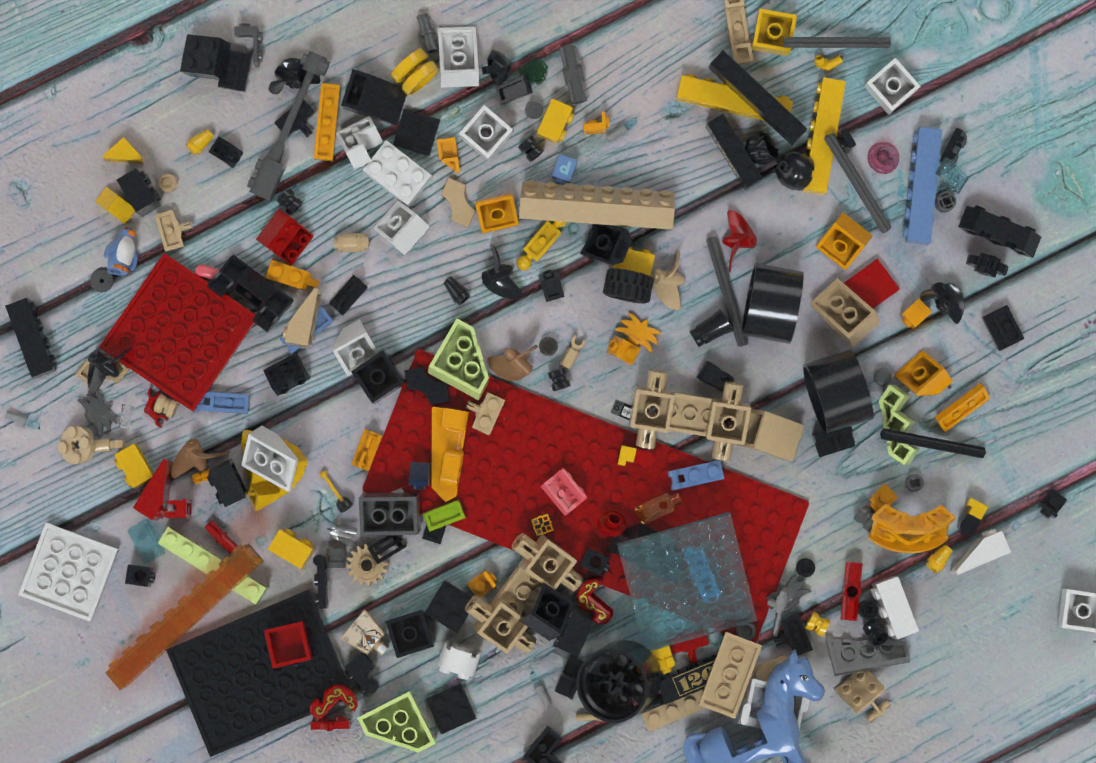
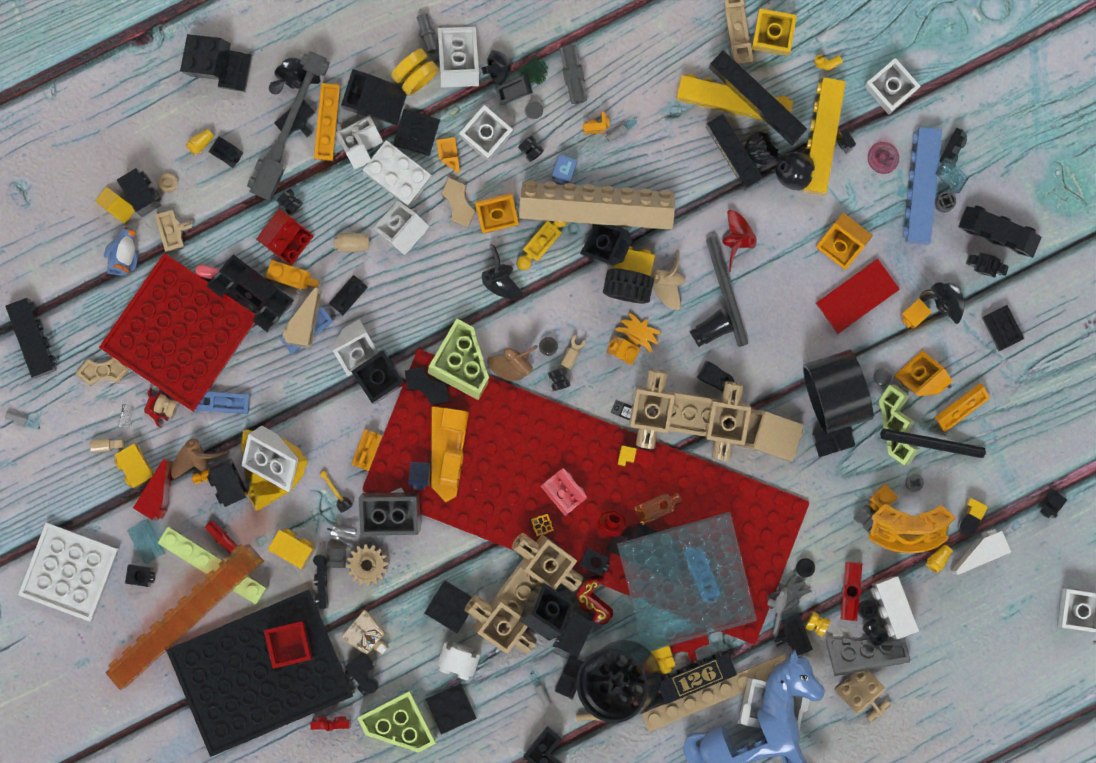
tan plate [58,426,95,464] -> none
dark grey piece [78,391,118,437] -> none
black piece [88,346,133,395] -> none
dark grey wheel [90,269,114,292] -> none
yellow slope [103,137,144,163] -> none
red hinge [164,499,192,519] -> none
dark grey bracket [234,23,263,67] -> none
black bracket [263,353,311,396] -> none
red animal [310,684,358,718] -> none
black tile [368,535,407,564] -> none
black brick [385,609,435,658] -> none
black tile [422,525,446,545] -> none
lime tile [423,500,466,532] -> none
black cone [443,276,470,305] -> none
tan plate [466,392,505,435] -> none
light orange bracket [467,570,498,598] -> none
yellow brick [537,98,575,145] -> none
black bracket [538,270,565,302] -> none
medium blue plate [668,460,724,490] -> none
tan plate [698,632,762,719] -> none
dark grey tile [736,621,756,640] -> none
black wheel [742,263,804,344] -> none
dark grey axle [783,37,891,48] -> none
tan slope [810,278,880,348] -> none
dark grey axle [824,133,891,233] -> none

